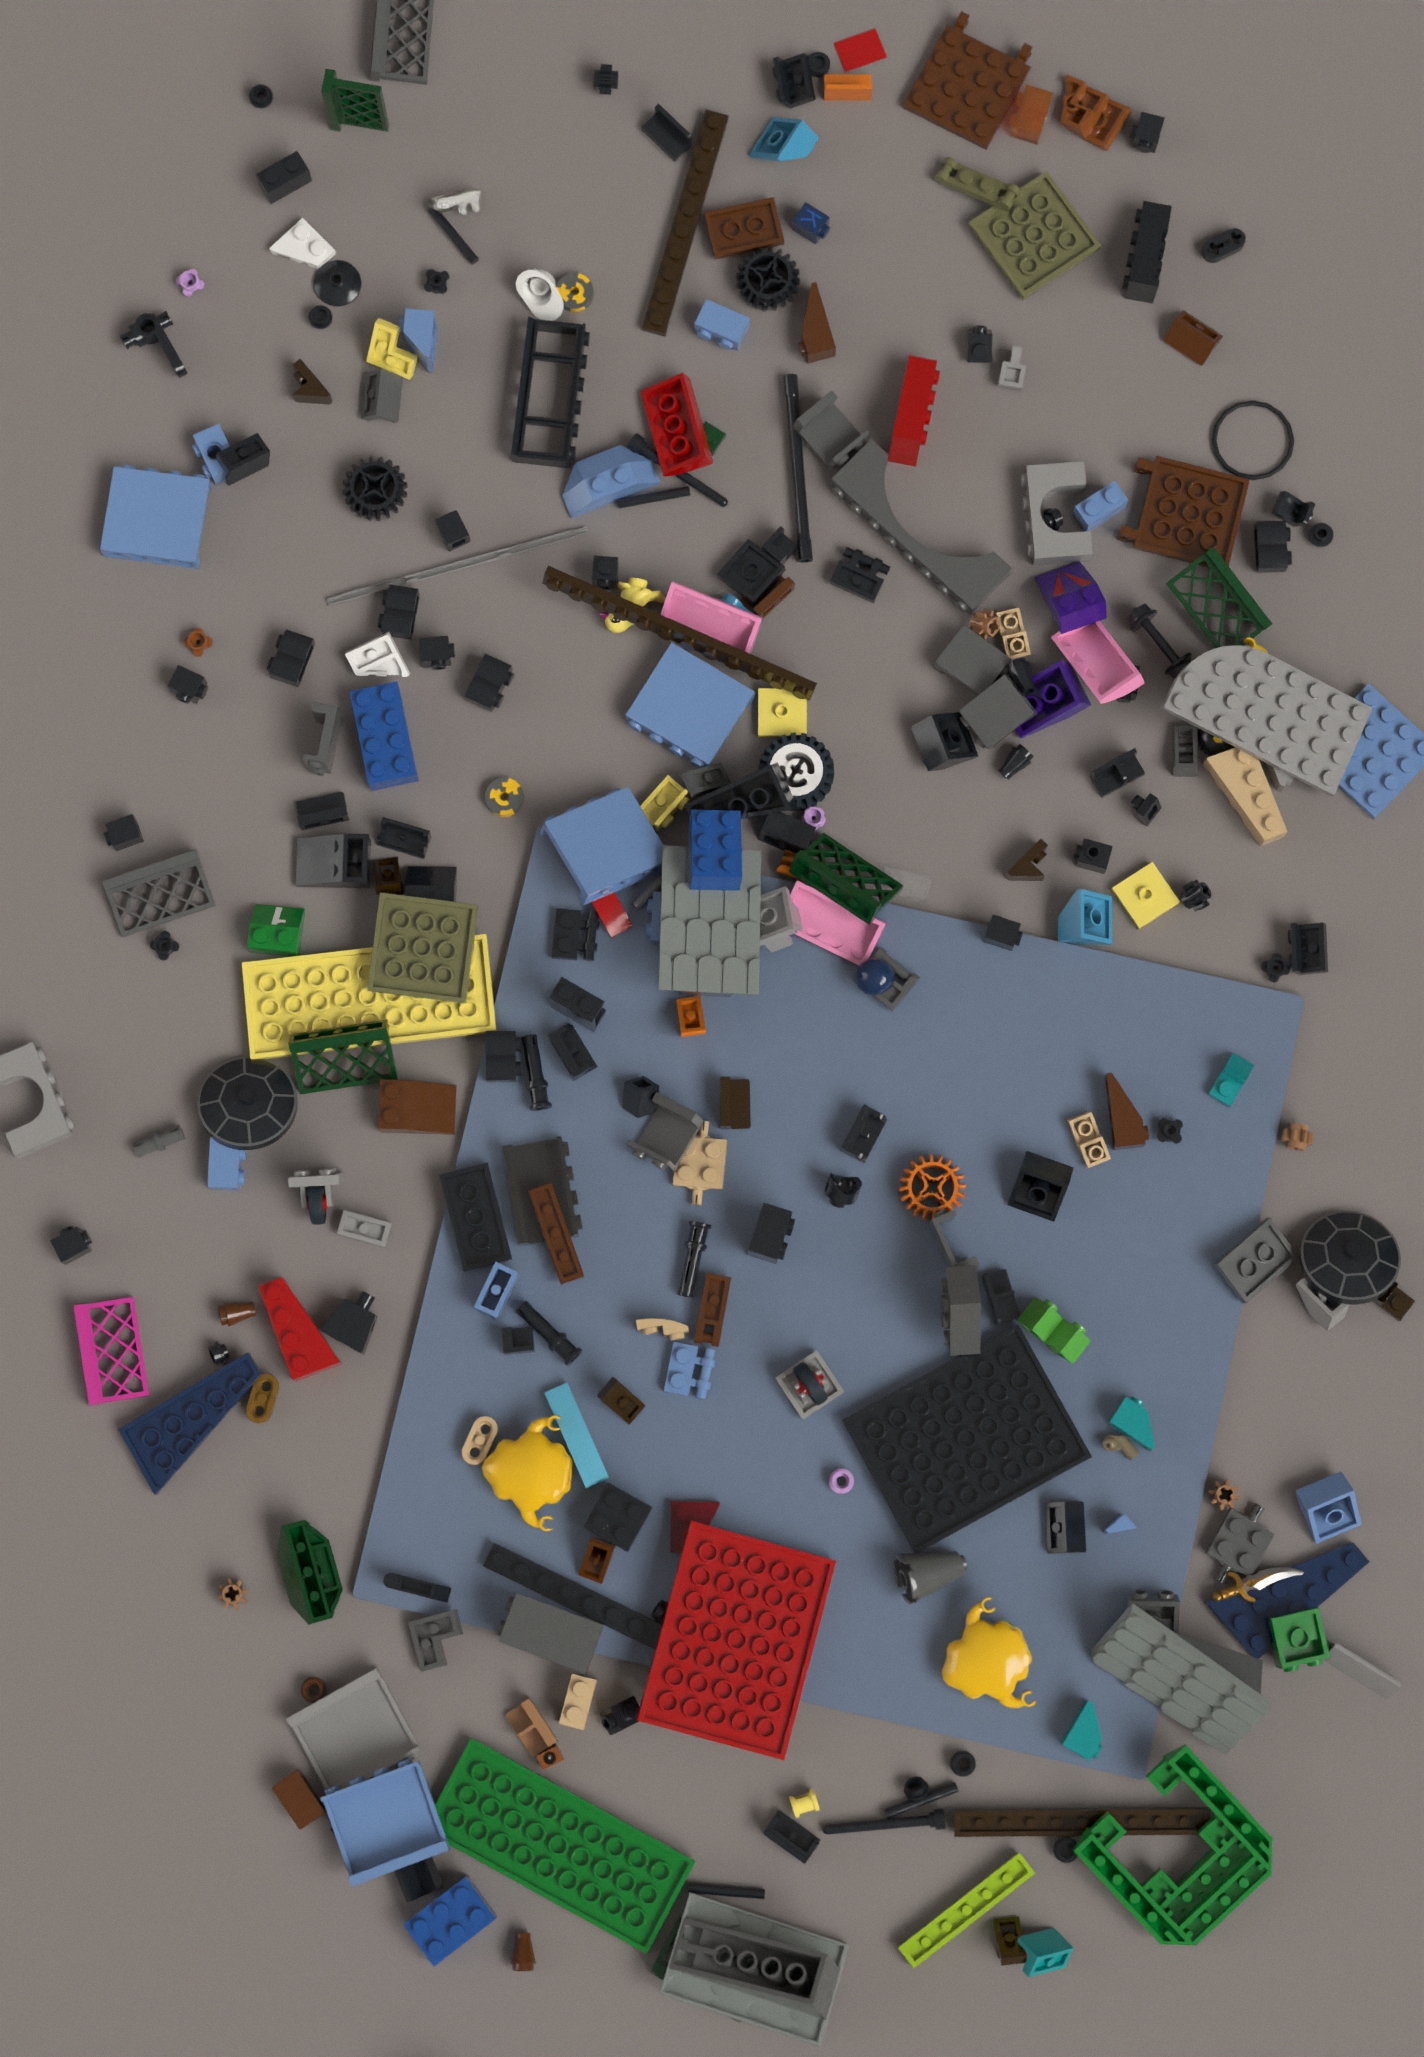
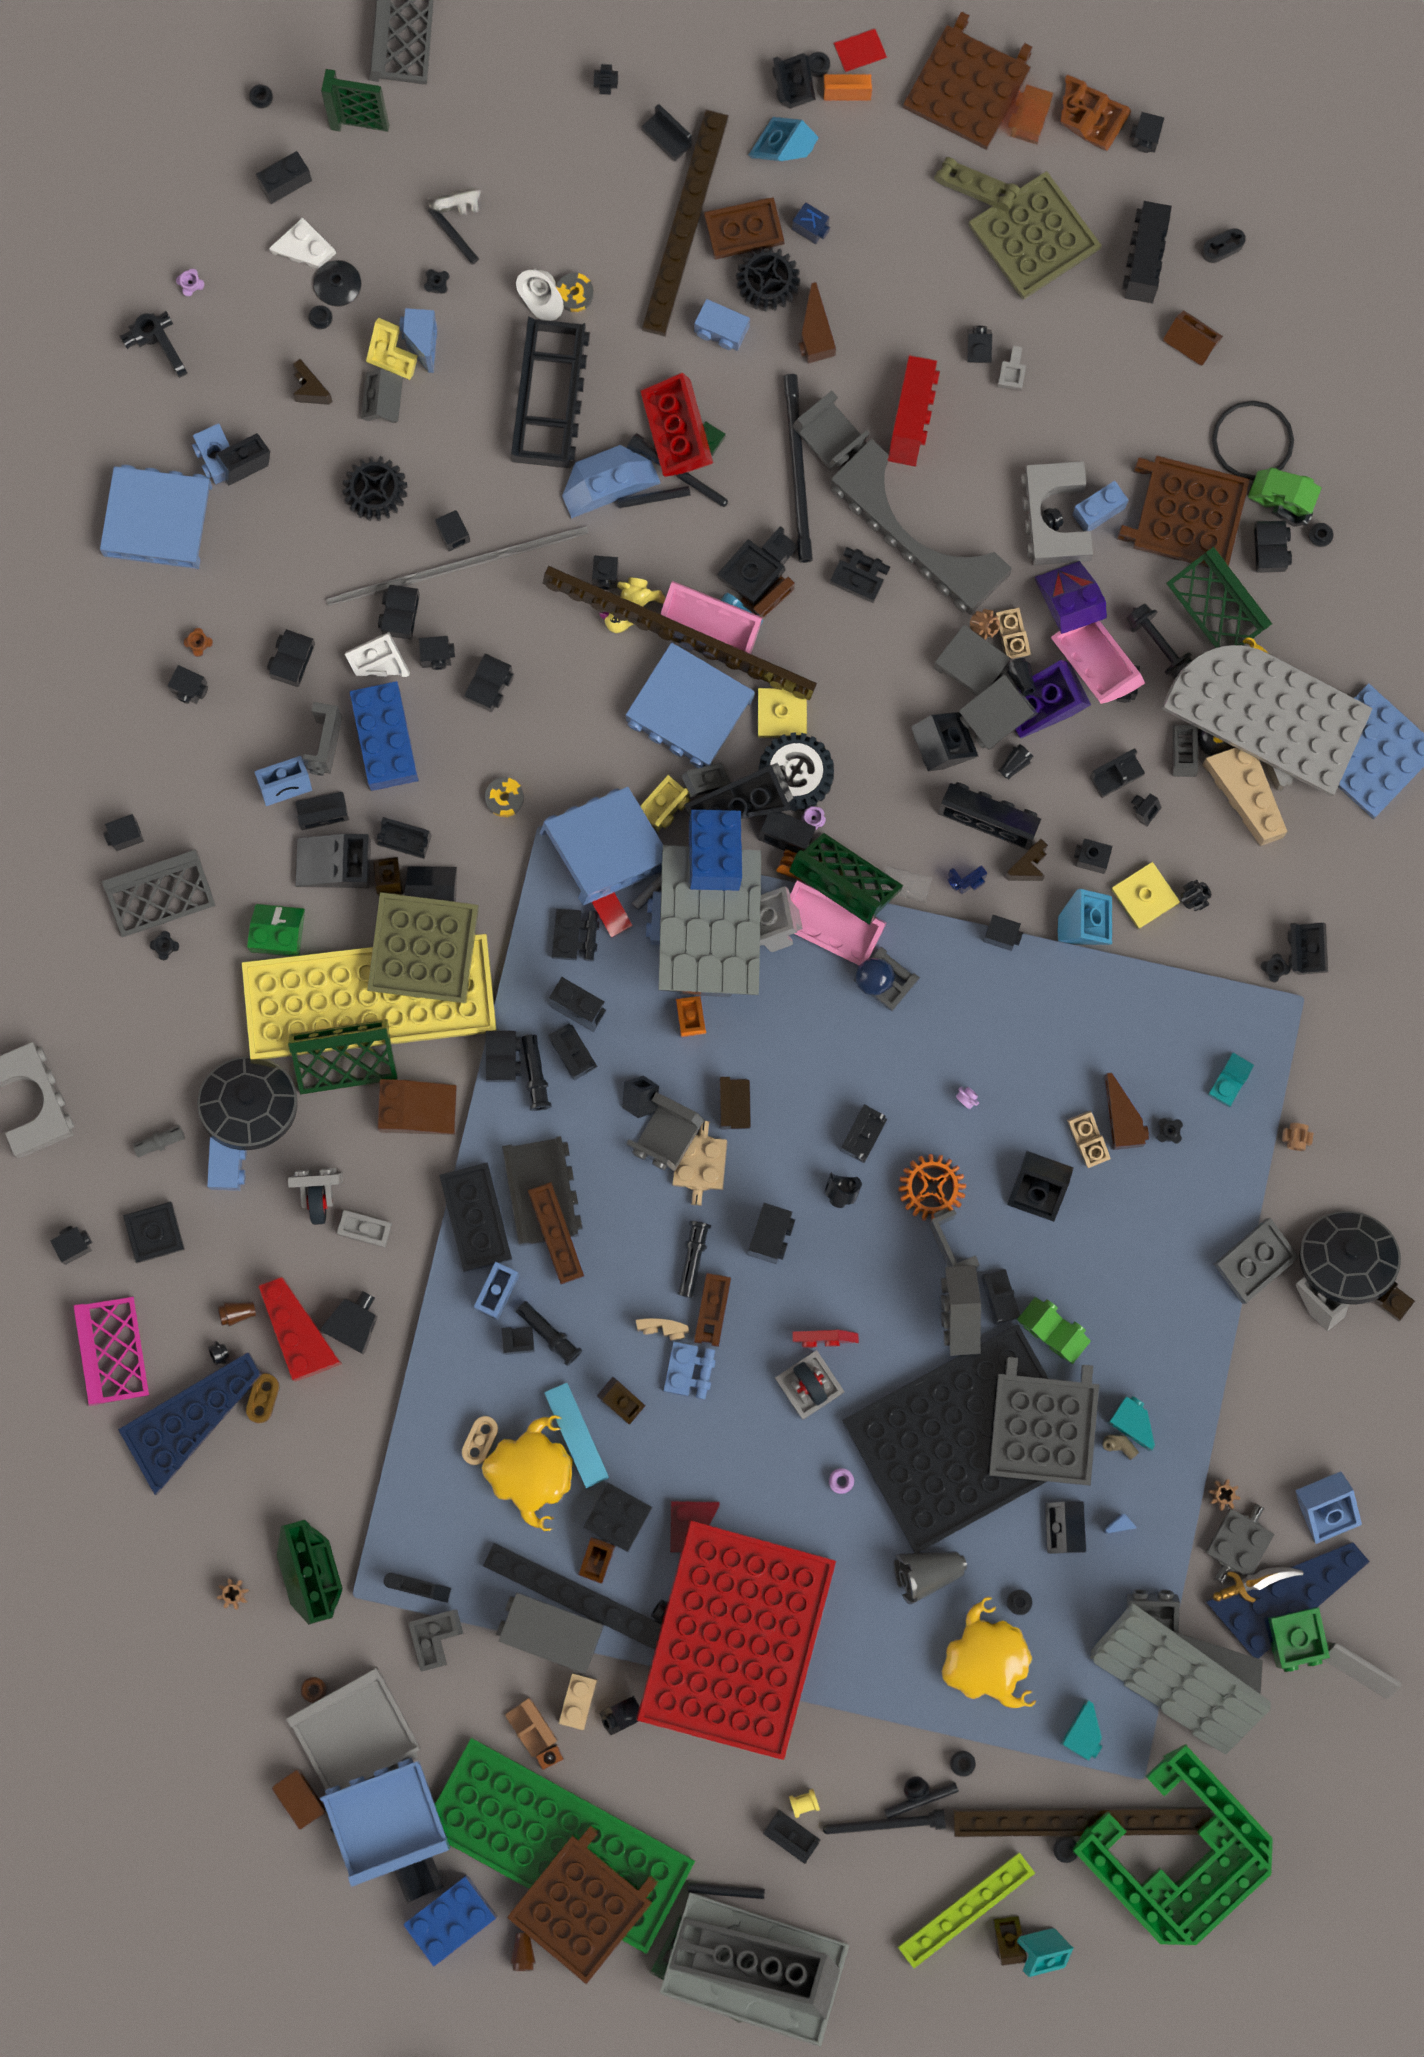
none -> black plate [123,1202,185,1264]
none -> medium blue brick [254,756,312,806]
none -> reddish brown plate [507,1826,658,1984]
none -> red wing [793,1330,859,1348]
none -> black slope [938,782,1041,850]
none -> clear blue bracket [947,865,987,894]
none -> lavender plate [956,1086,979,1109]
none -> dark grey plate [989,1357,1099,1486]
none -> black plate [1007,1590,1032,1615]
none -> bright green brick [1248,467,1322,516]

